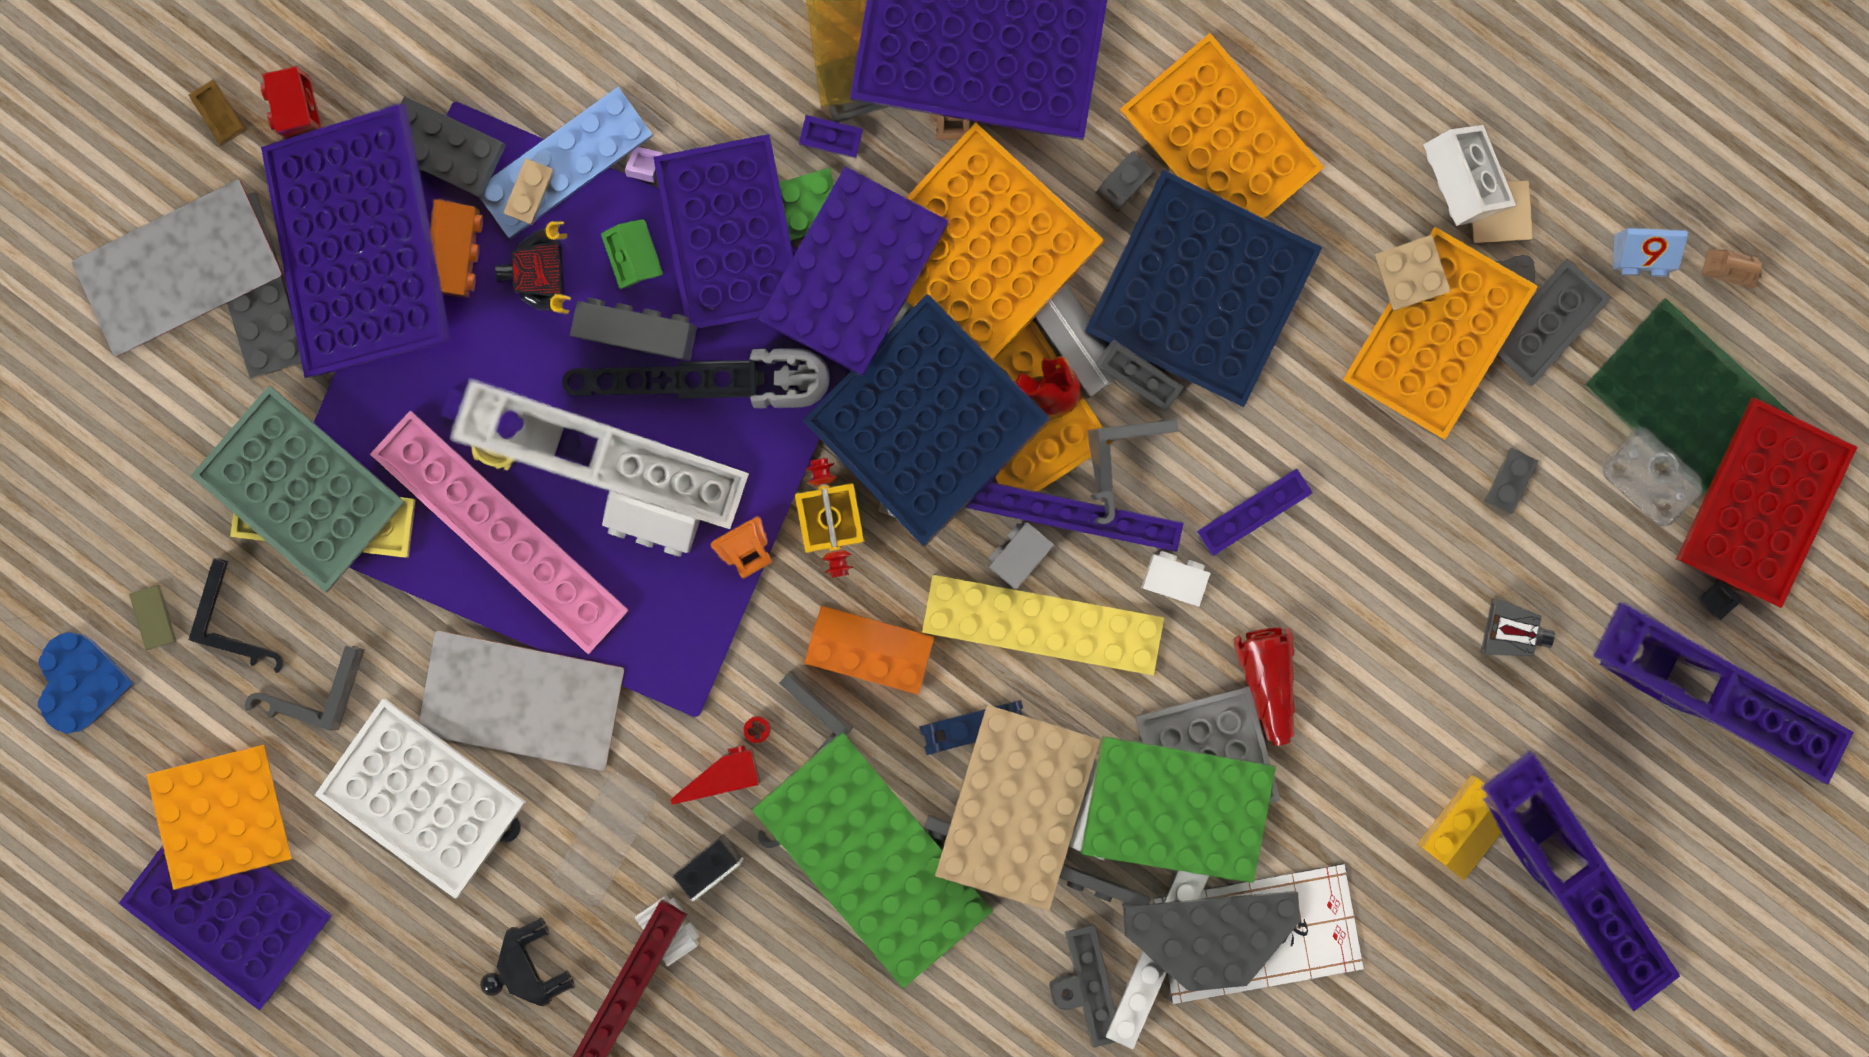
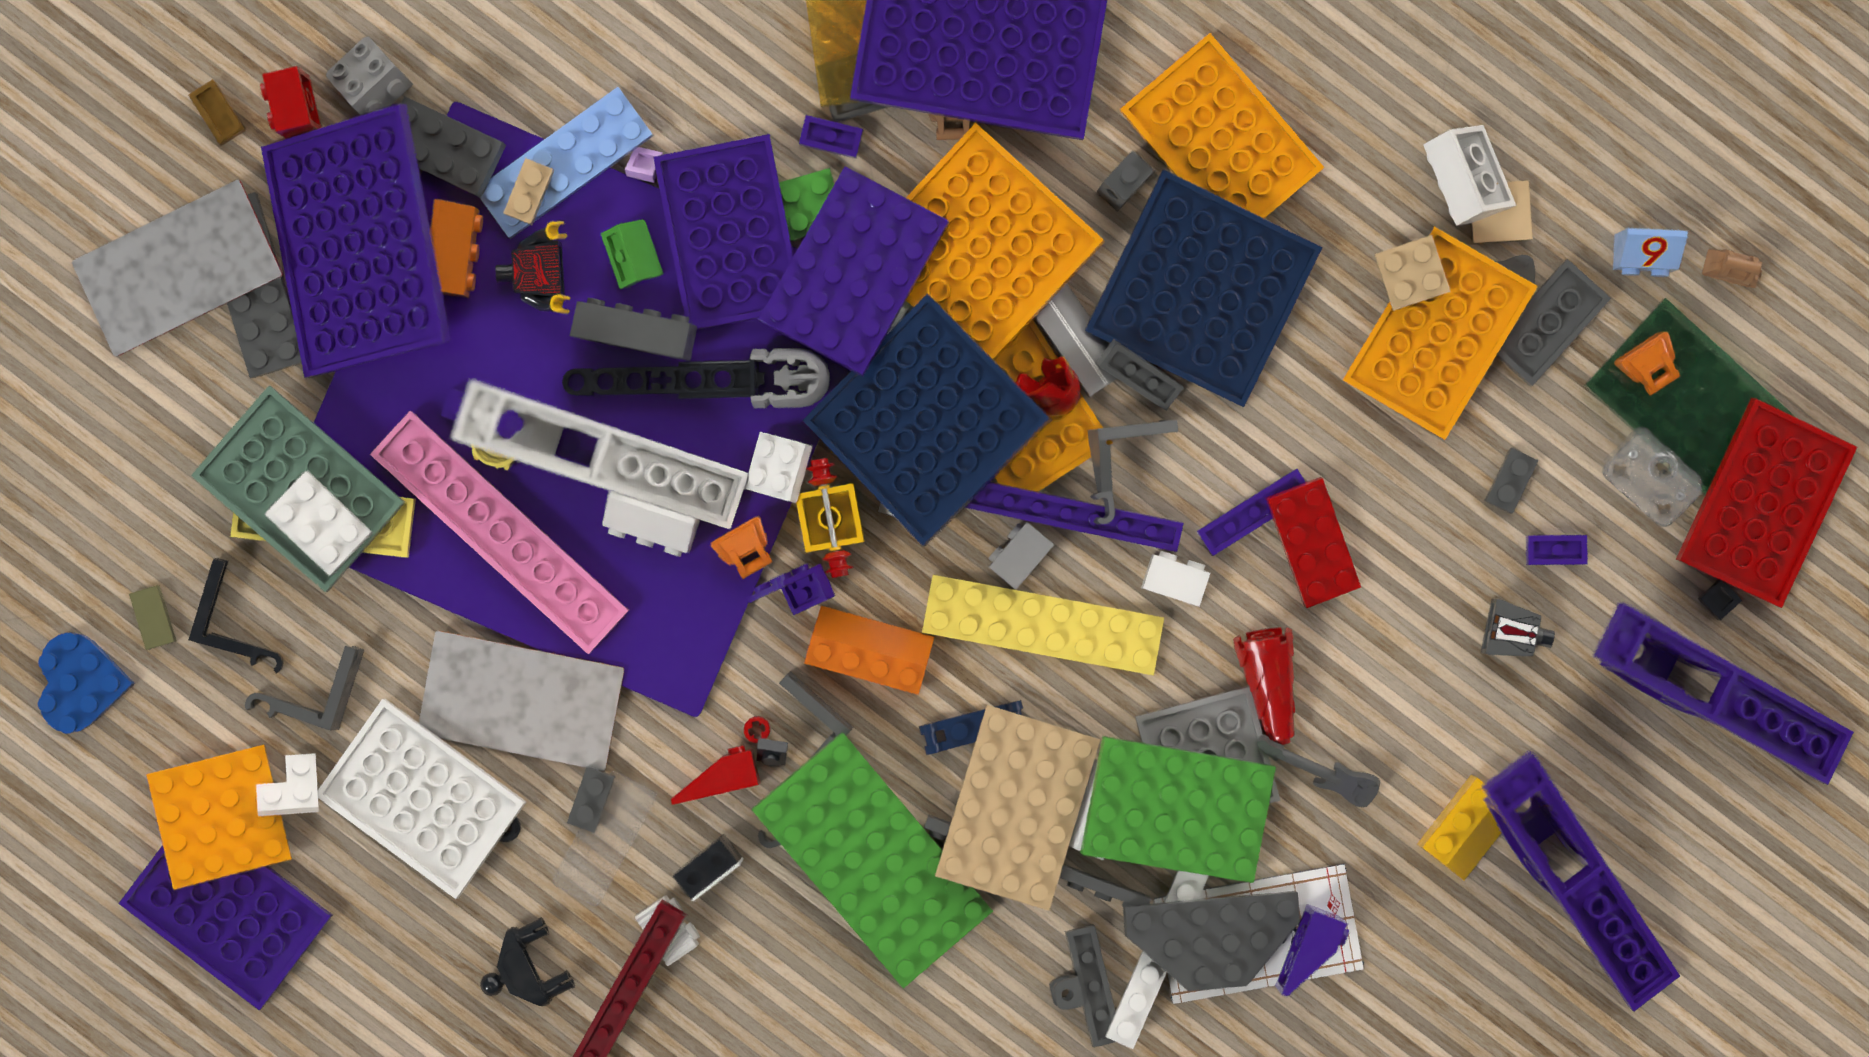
none -> white plate [256,754,319,816]
none -> white plate [265,471,373,576]
none -> light grey bracket [326,37,413,115]
none -> dark grey plate [567,767,615,833]
none -> white plate [744,432,812,503]
none -> dark purple bracket [747,563,835,615]
none -> black plate [756,738,788,766]
none -> dark grey piece [1257,735,1380,808]
none -> red plate [1266,477,1361,608]
none -> dark purple slope [1275,904,1349,997]
none -> dark purple plate [1526,535,1588,565]
none -> orange piece [1614,332,1680,396]

